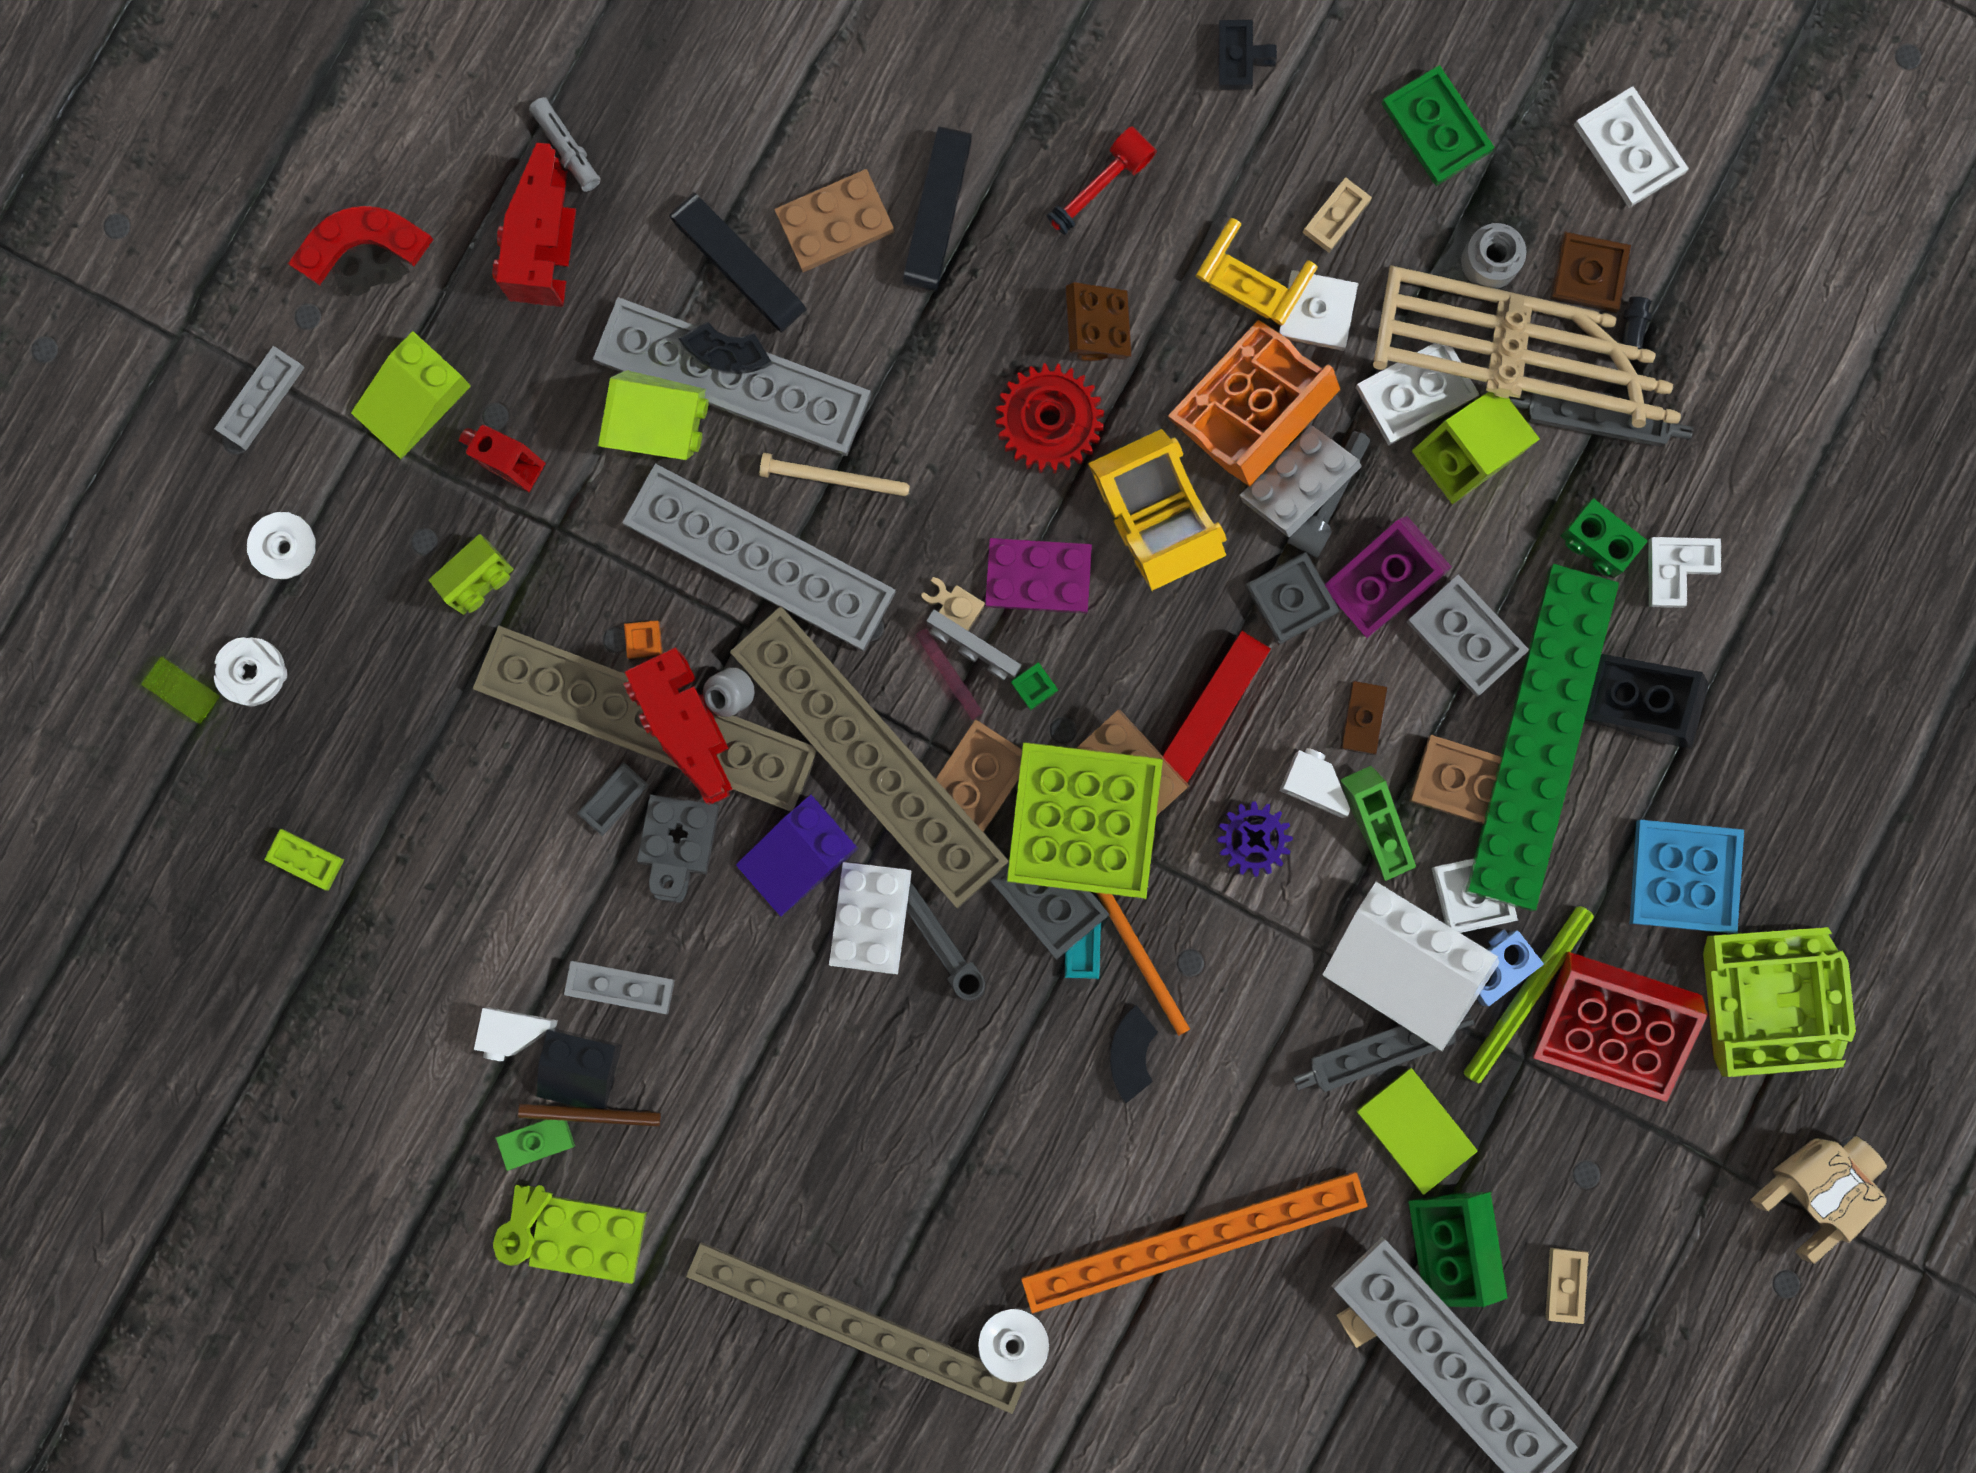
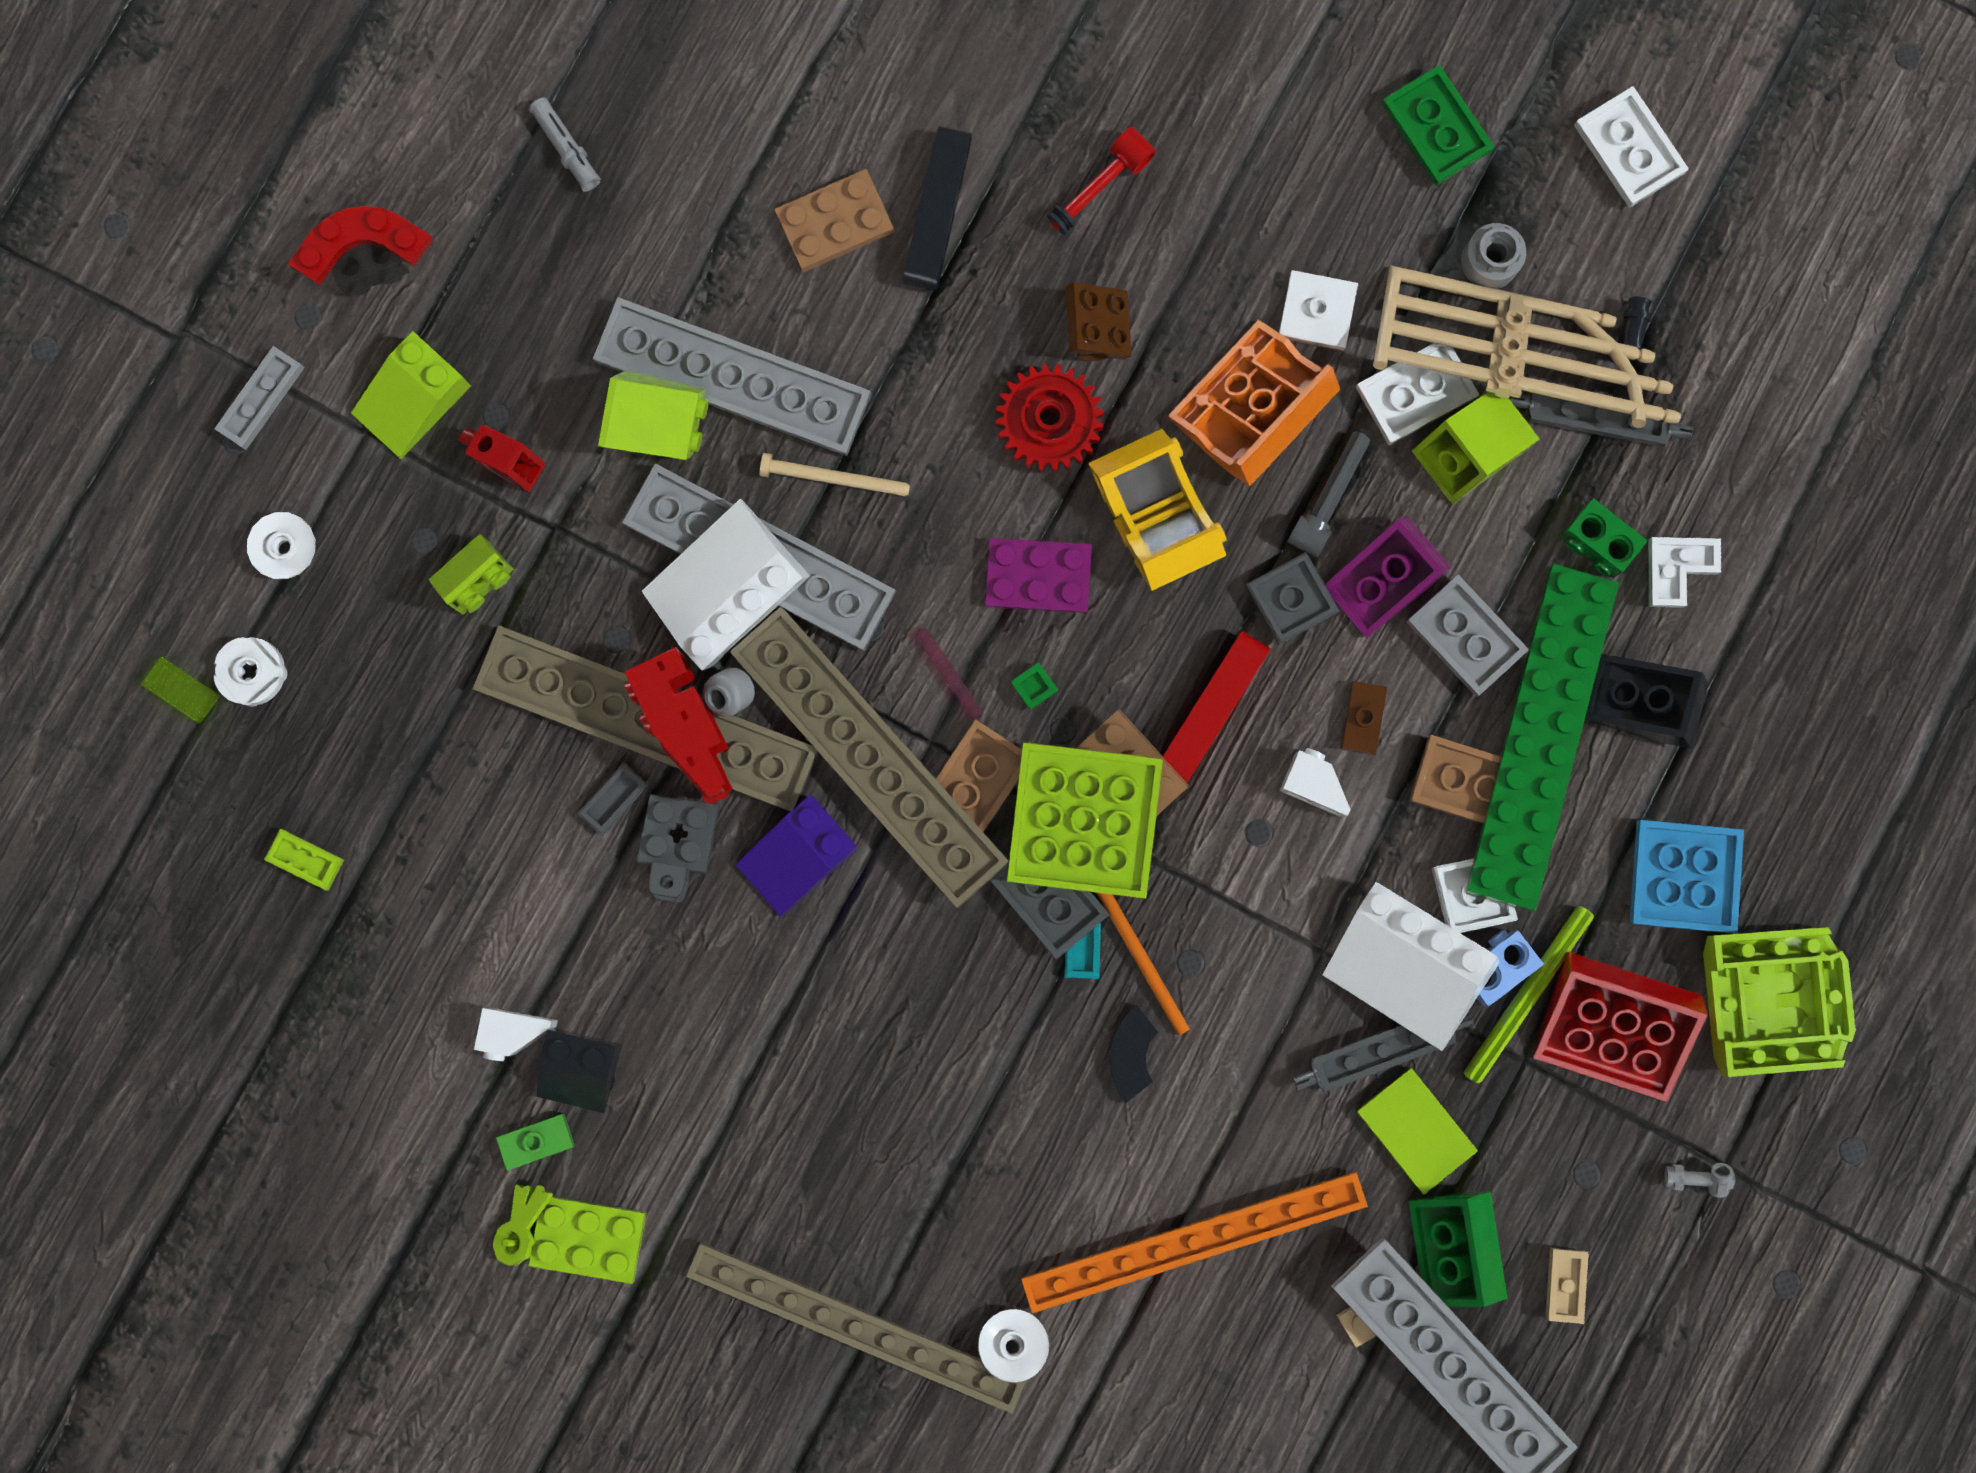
red piece [492,143,576,307] -> none
reddish brown bar [518,1104,661,1127] -> none
light grey plate [564,961,675,1014] -> none
orange tile [624,620,663,659] -> none
black beam [669,192,807,333] -> none
black tile [678,321,773,374] -> none
white plate [829,862,912,974] -> none
dark grey axle [906,881,986,1002] -> none
tan plate [921,577,985,631] -> none
light grey plate [927,610,1021,680] -> none
yellow plate [1195,218,1318,326] -> none
dark purple gear [1216,801,1293,877] -> none
black plate [1219,20,1277,90] -> none
light grey plate [1240,425,1362,537] -> none
tan plate [1303,177,1372,253] -> none
bright green slope [1340,766,1416,881] -> none
reddish brown tile [1550,232,1631,313] -> none
tan piece [1750,1136,1887,1264] -> none
none -> white slope [642,499,810,670]
none -> light grey bar [1664,1163,1735,1198]

